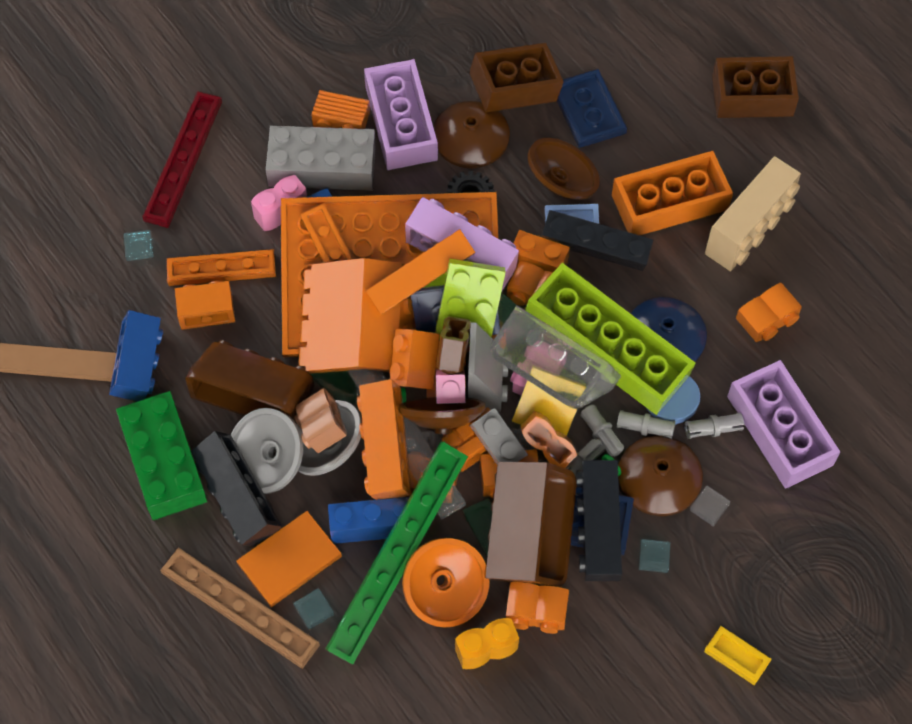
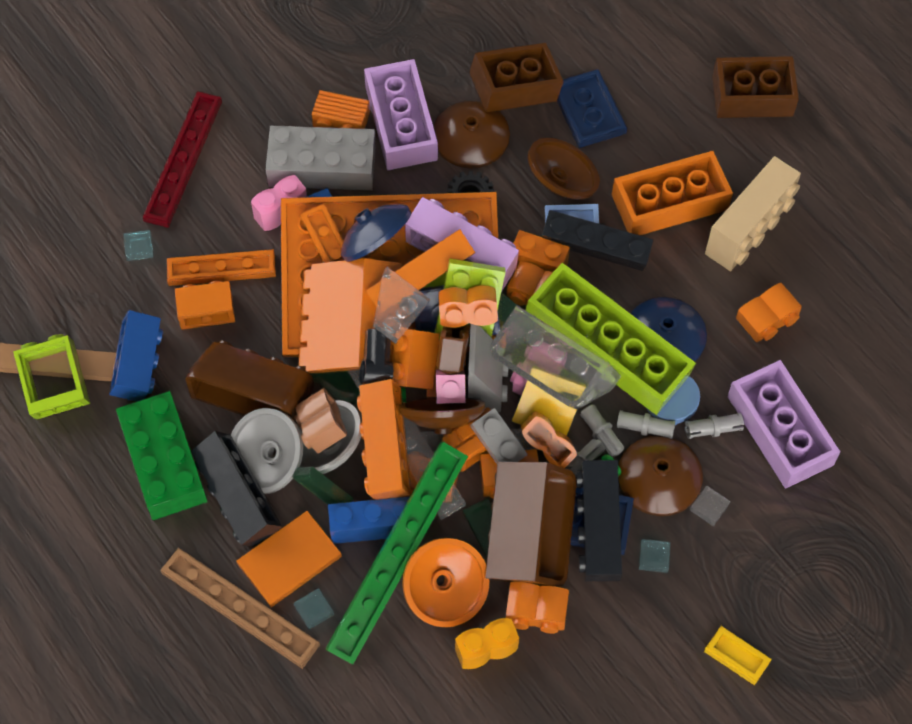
none -> lime window [13,334,90,420]
none -> clear green tile [292,466,353,505]
none -> dark blue dish [341,204,412,262]
none -> black piece [359,328,394,384]
none -> clear wing [373,267,431,344]
none -> orange brick [439,285,498,328]

